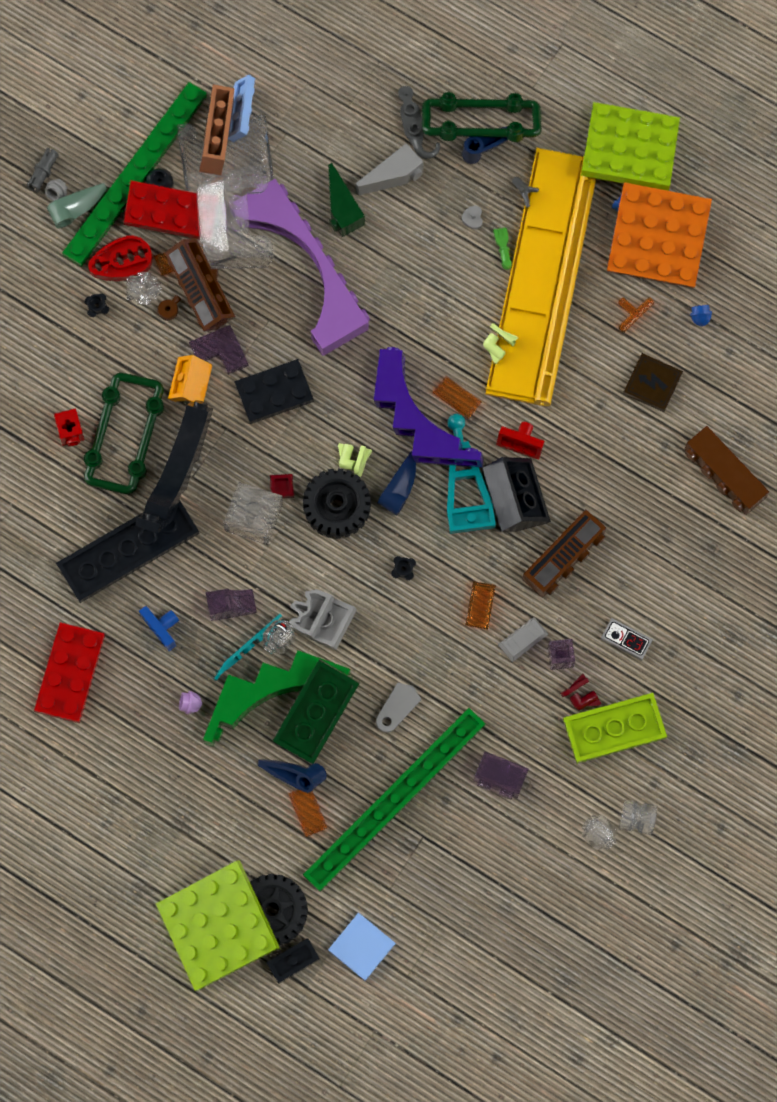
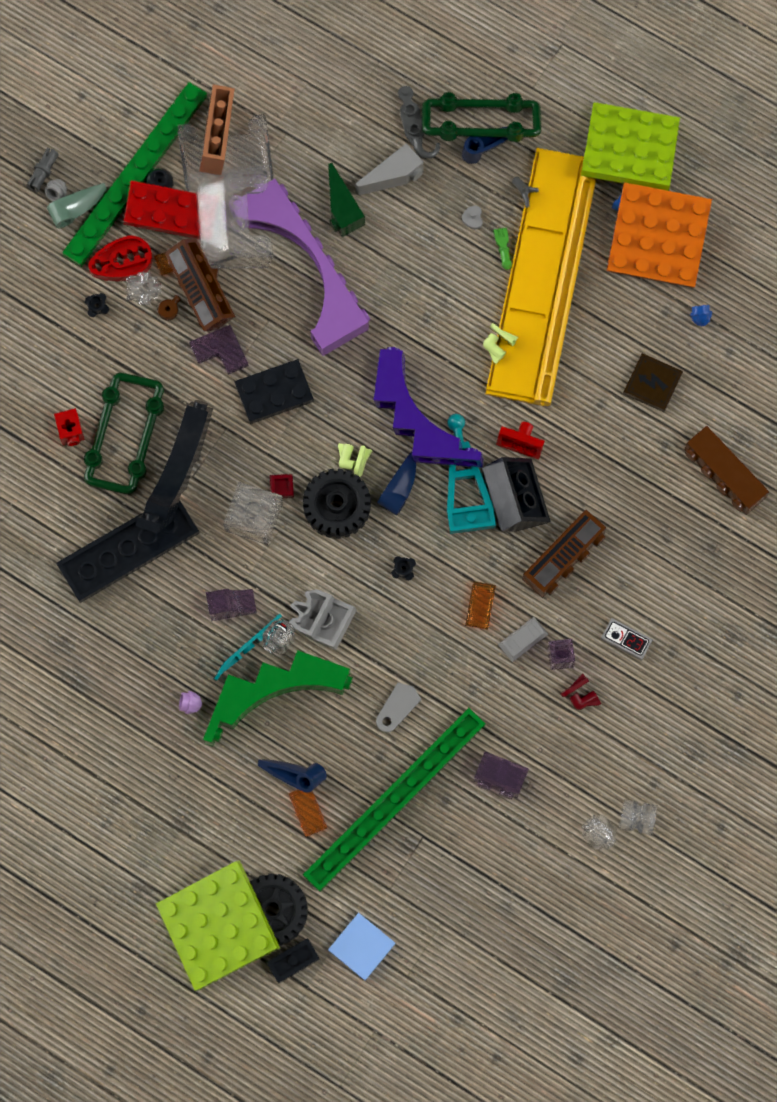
red plate [34,622,105,724] -> none
blue tile [139,606,179,651] -> none
light orange panel [168,355,212,402] -> none
light blue plate [228,75,255,142] -> none
dark green plate [273,659,360,764] -> none
clear orange tile [432,376,482,419] -> none
lime plate [563,693,667,764] -> none
clear orange piece [618,297,655,332] -> none

